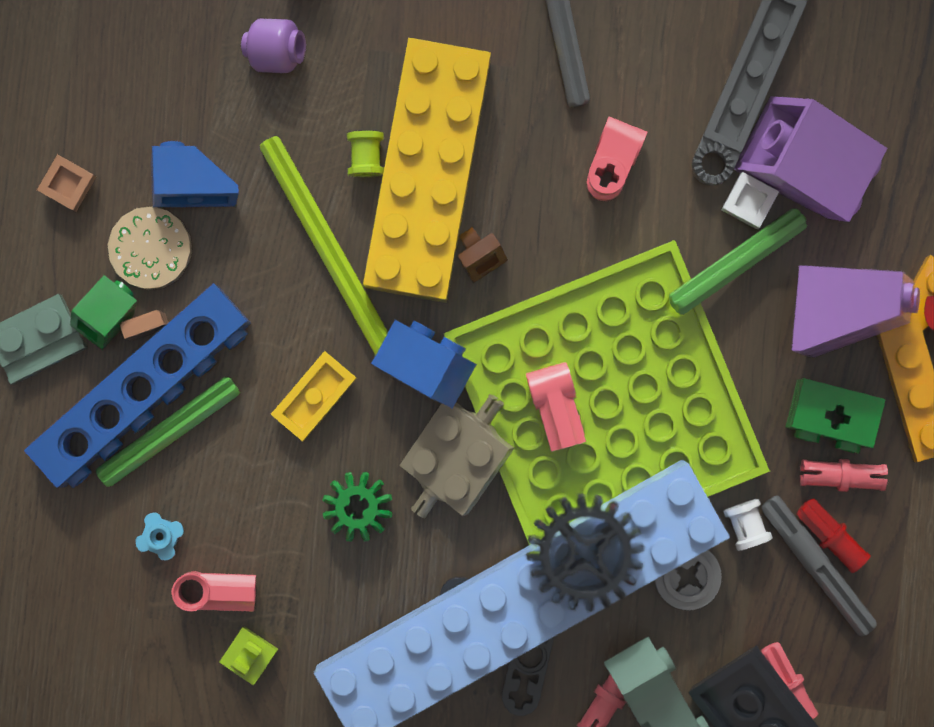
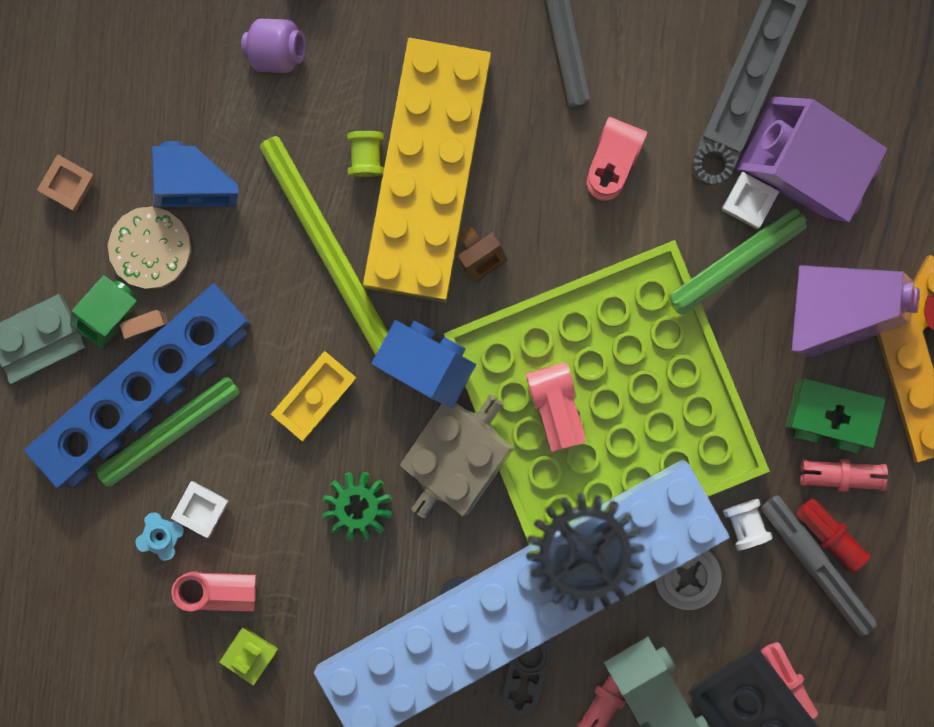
none -> white plate [171,481,229,538]

